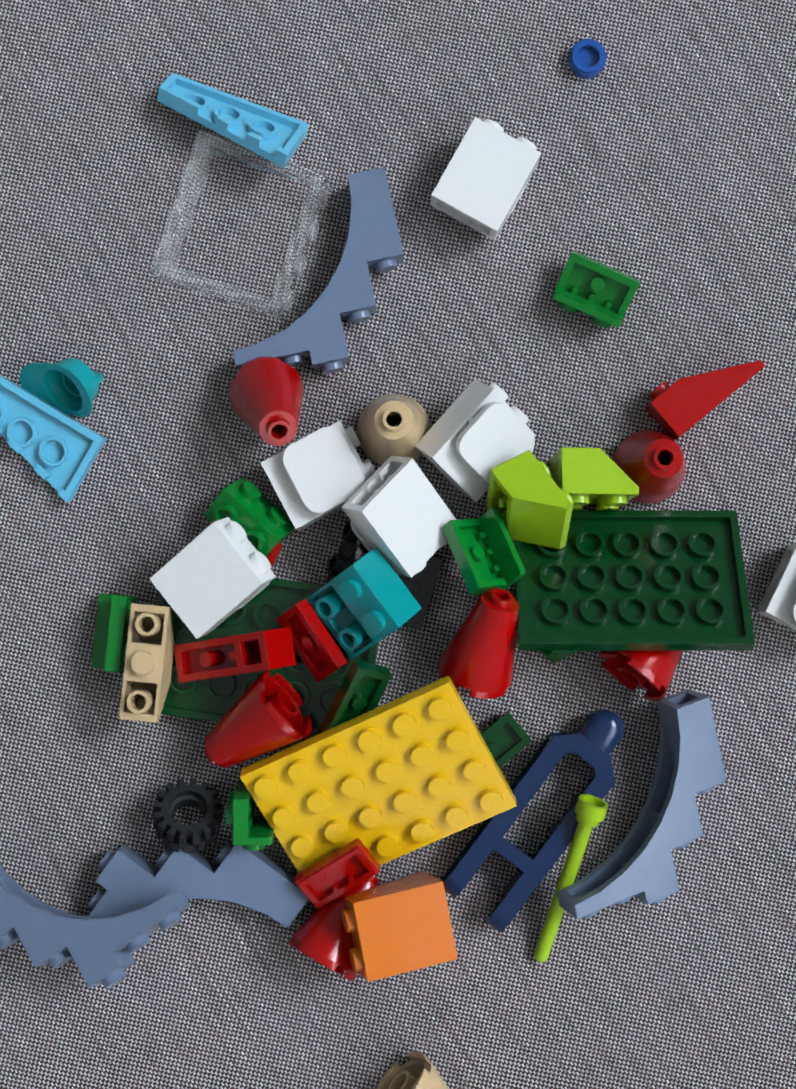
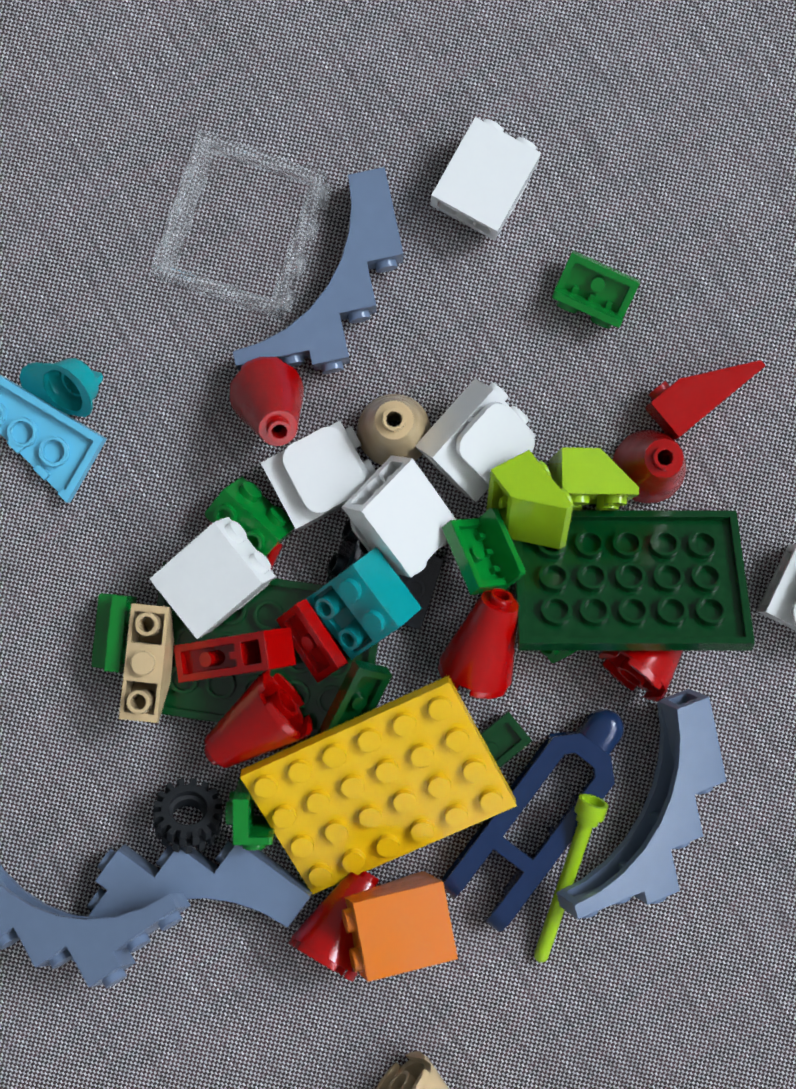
medium azure wing [157,73,309,168] -> none
red plate [295,838,380,910] -> none
blue tile [568,39,607,79] -> none

